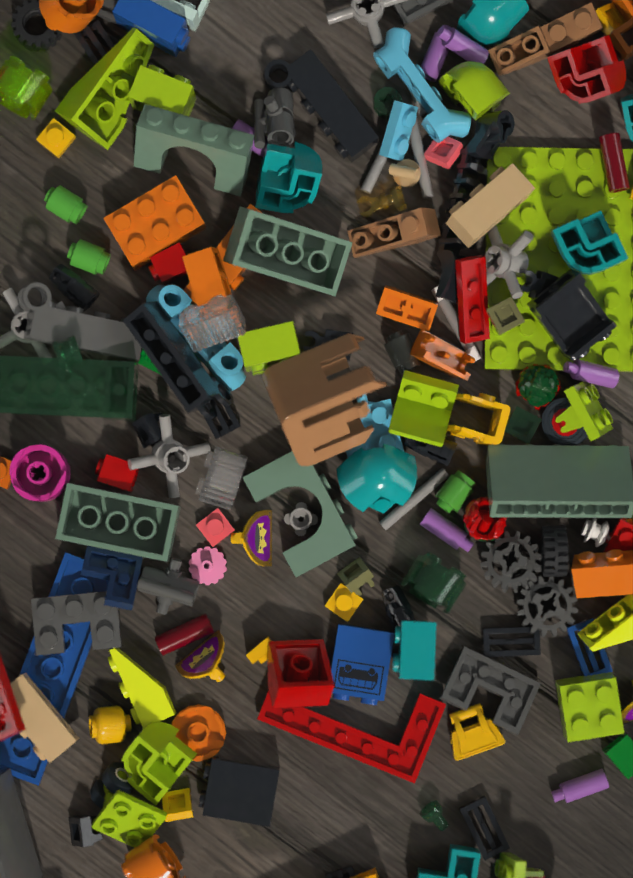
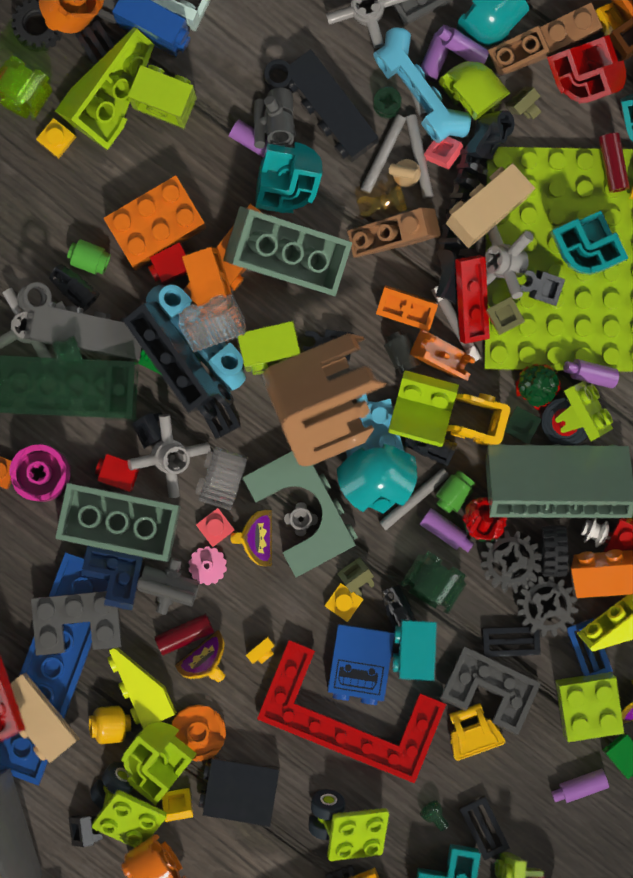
bright green brick [44,185,88,224] -> none
sand green arch [134,104,254,197] -> none
red slope [268,639,335,708] -> none
medium azure plate [379,100,418,161] -> none
black panel [527,269,617,361] -> none
none -> lime plate [309,789,389,861]
none -> olive tile [505,87,541,120]

